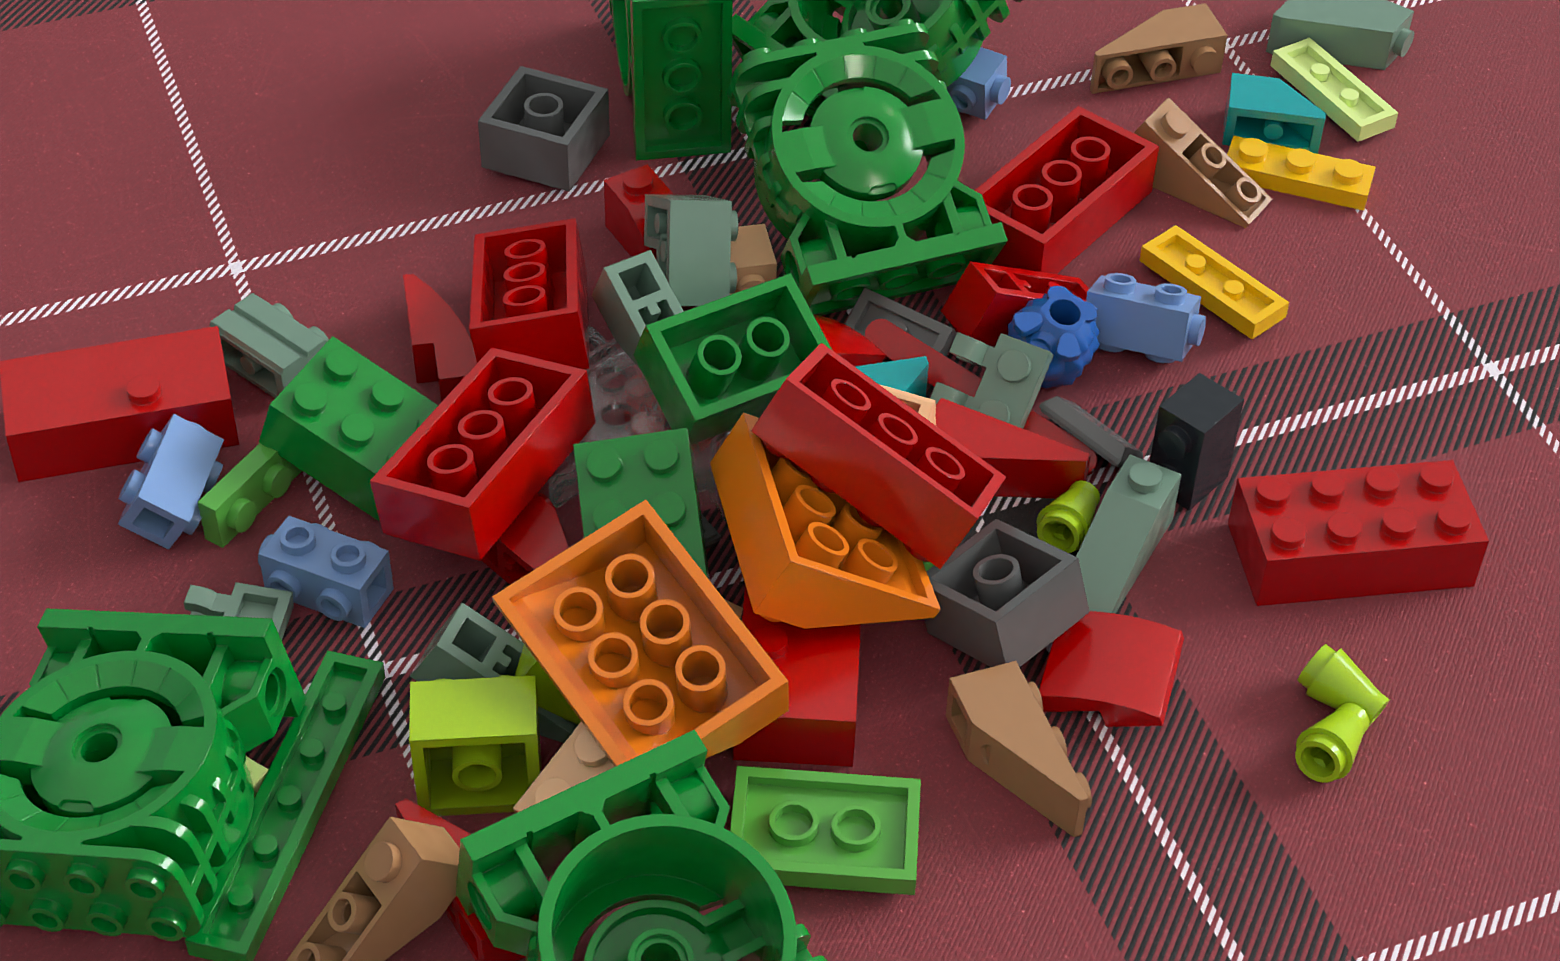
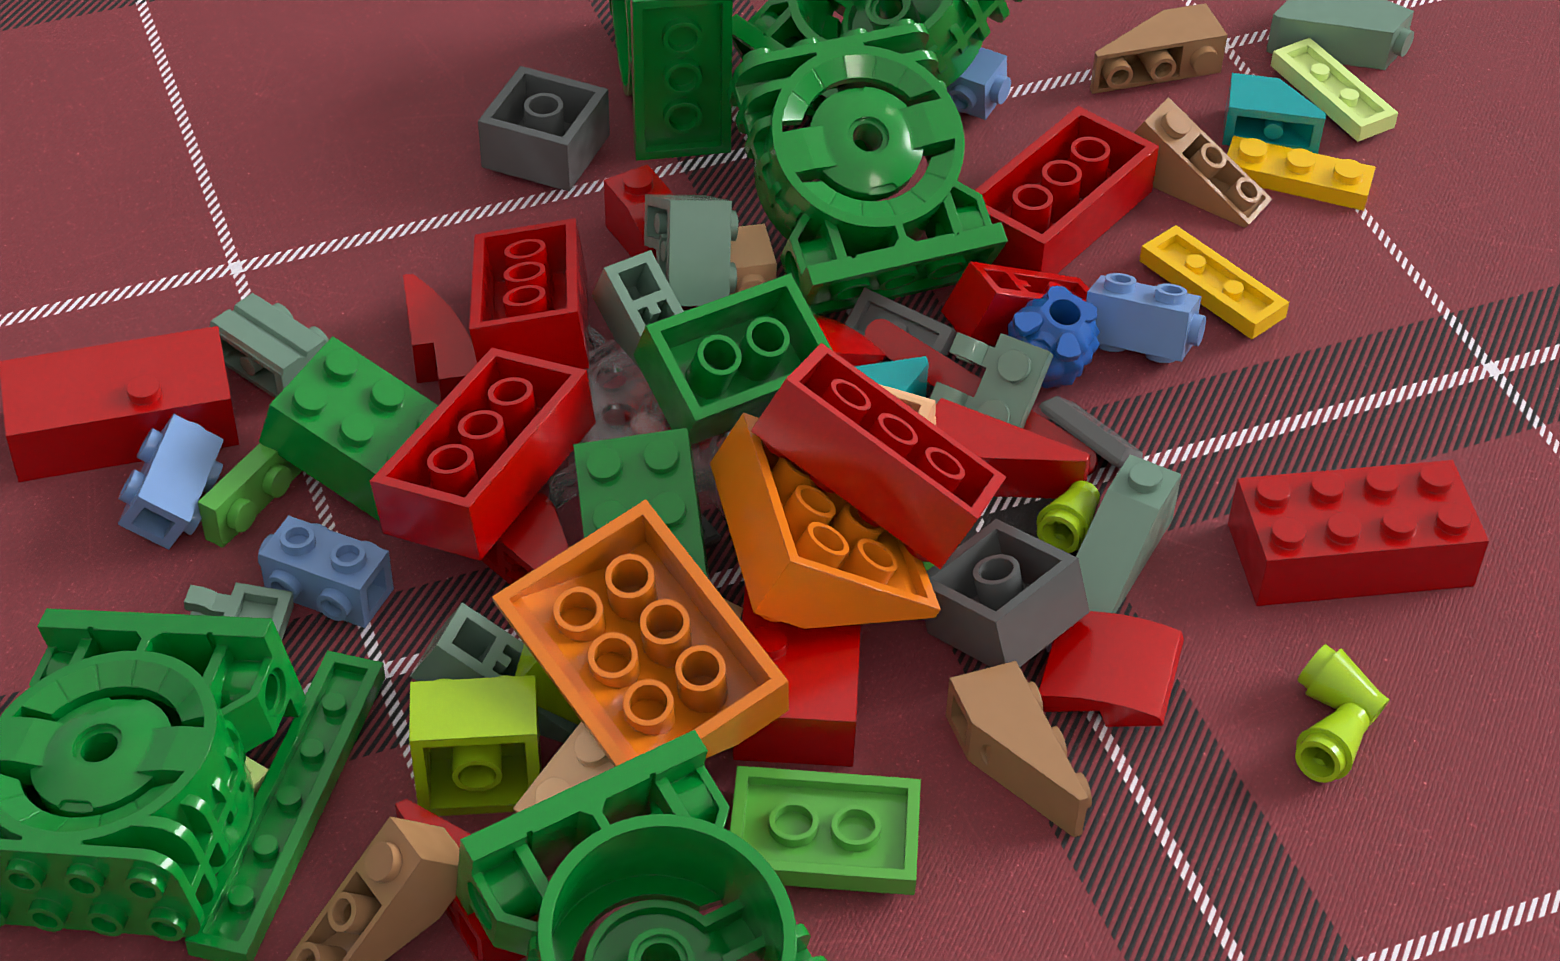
black brick [1149,373,1244,511] -> none

